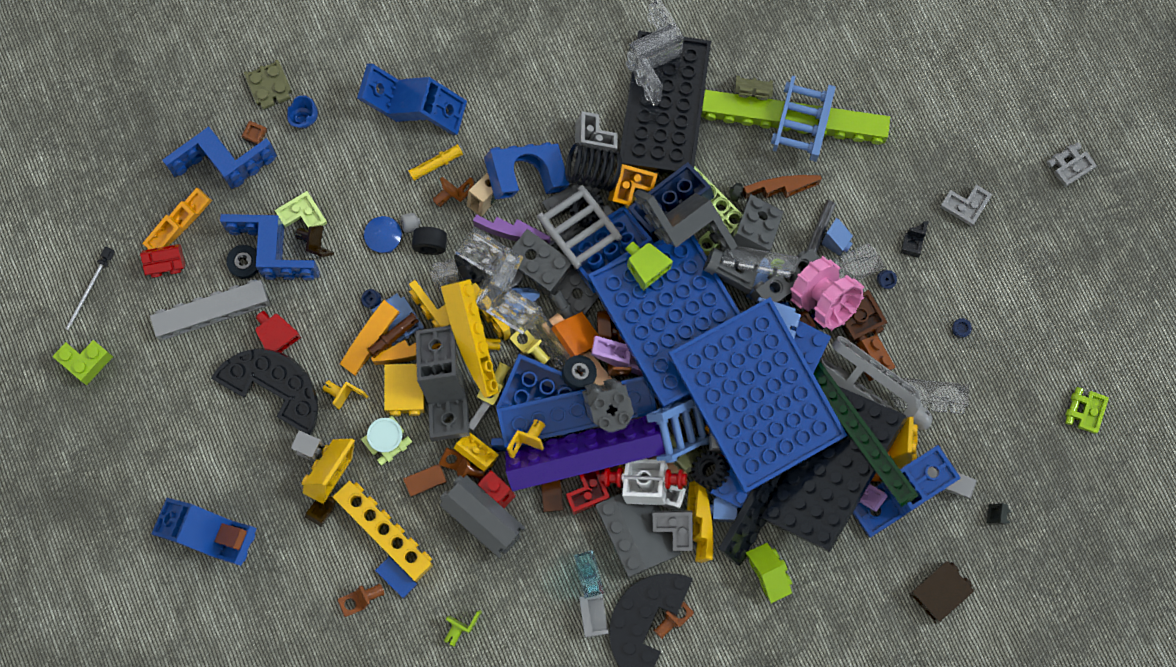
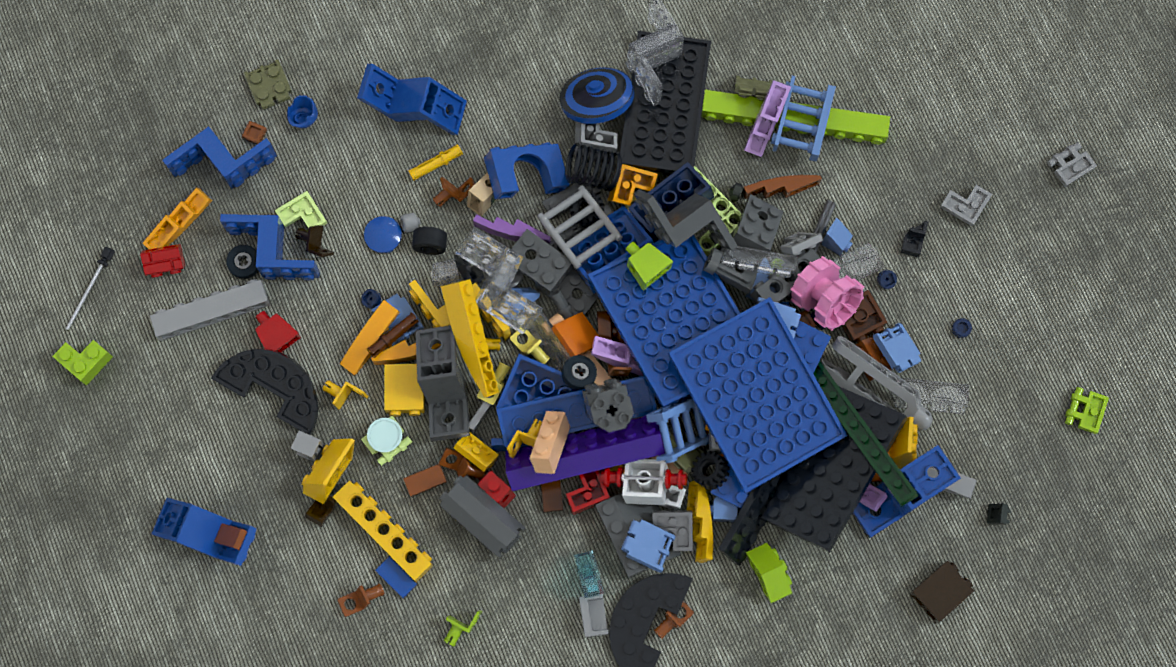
none -> light nougat brick [530,411,570,474]
none -> dish [560,67,634,124]
none -> medium blue plate [621,519,676,573]
none -> lavender slope [744,80,791,157]
none -> light grey plate [780,232,823,256]
none -> medium blue plate [873,323,921,373]

